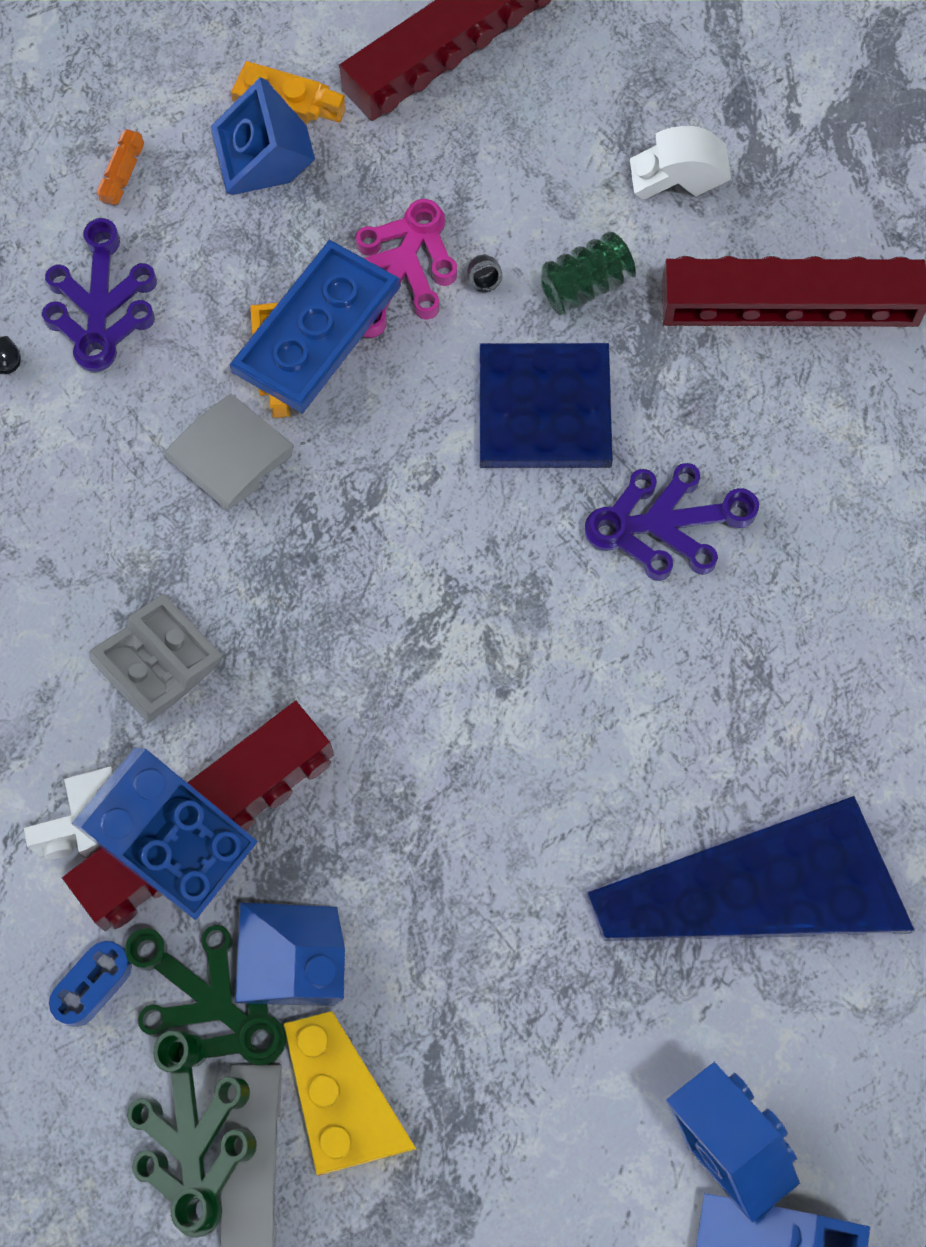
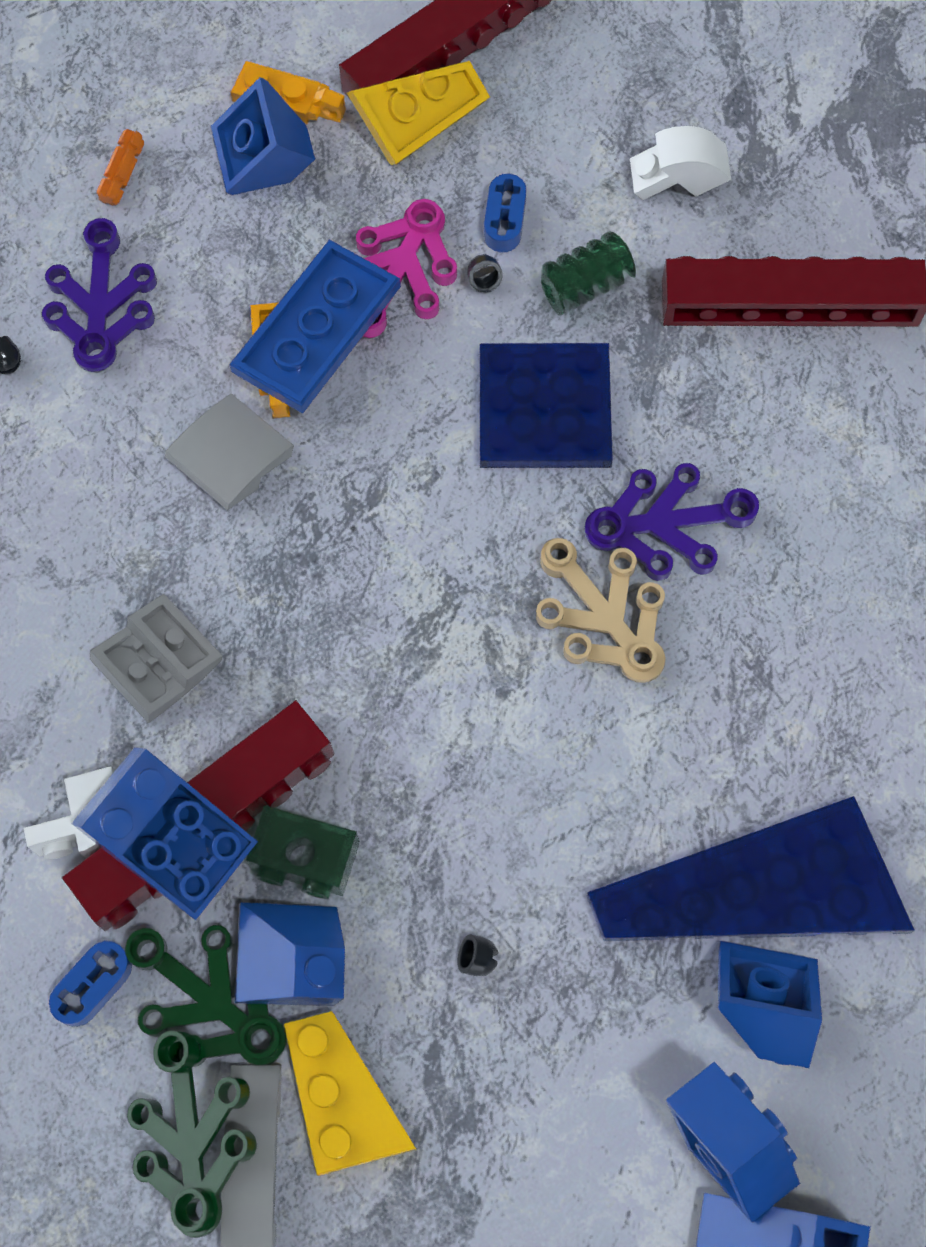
none -> clear green brick [246,805,360,900]
none -> yellow wing [347,61,490,165]
none -> black hinge [457,934,498,976]
none -> blue beam [484,173,526,253]
none -> tan plant [536,538,665,683]
none -> blue slope [718,941,822,1068]

